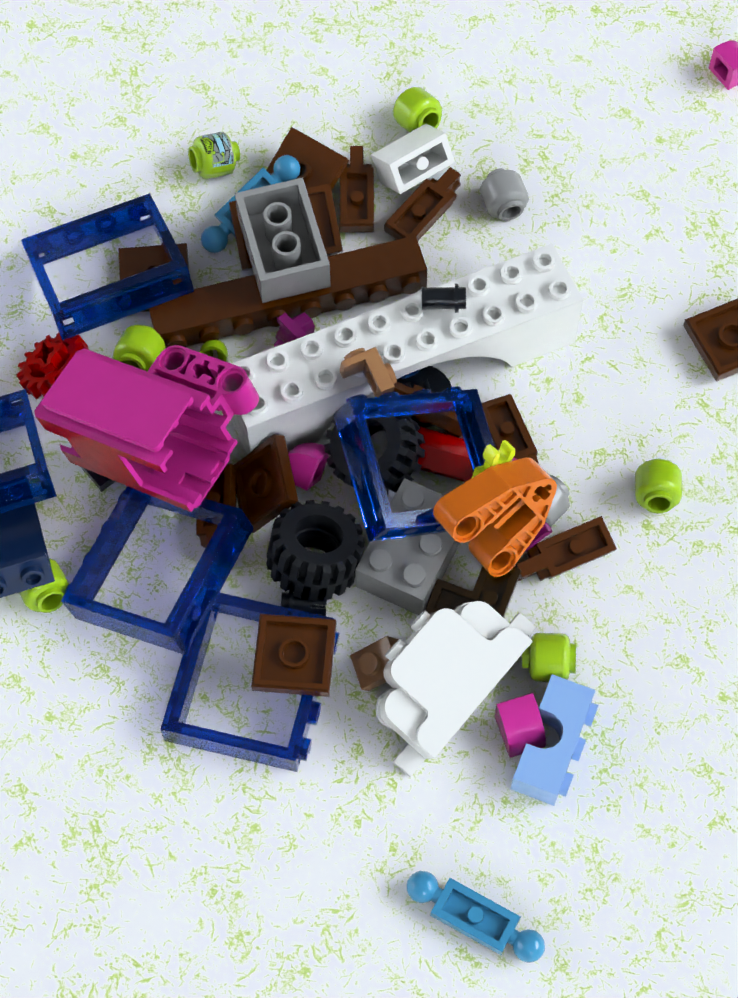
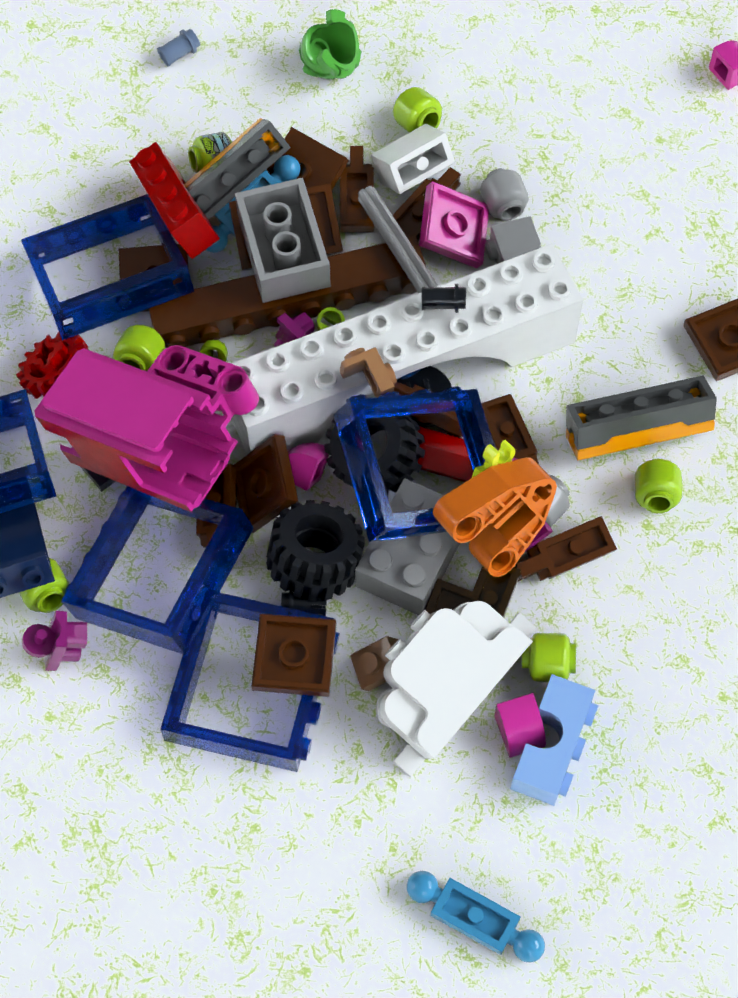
none -> magenta hips [22,611,87,671]
none -> red arch [129,142,220,259]
none -> sand blue pin [157,29,200,67]
none -> dark grey piece [184,118,291,220]
none -> bright green helmet [299,9,362,79]
none -> lime hinge [316,307,345,331]
none -> light grey axle [358,186,438,293]
none -> dark pink tile [419,181,489,269]
none -> light grey slope [486,216,541,264]
none -> dark grey piece [566,375,717,461]

